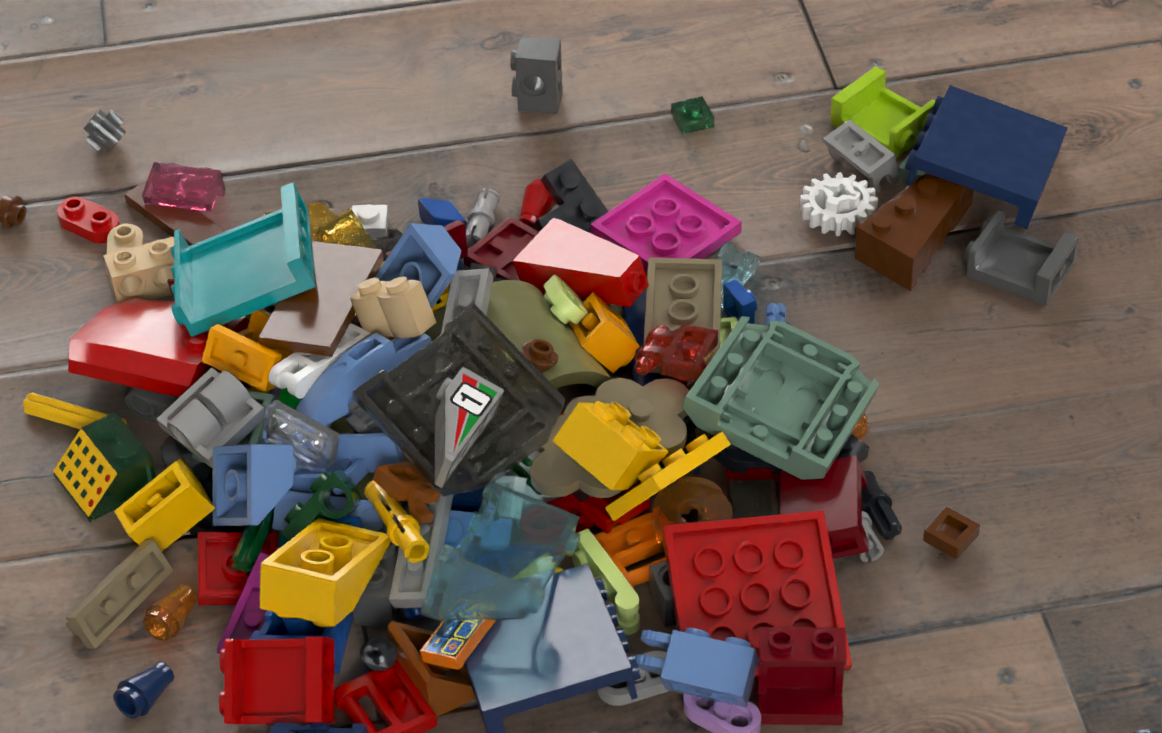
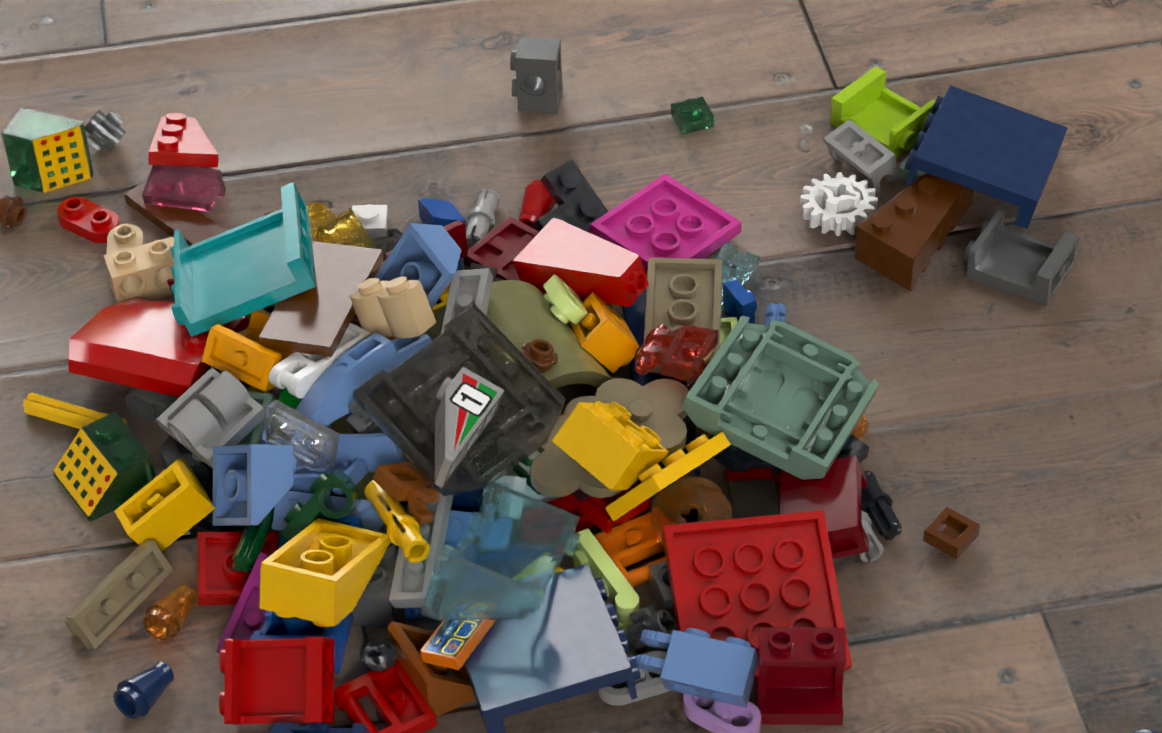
none -> clear green slope [2,108,94,193]
none -> wing [148,113,219,167]
none -> dark grey gear [626,604,677,653]

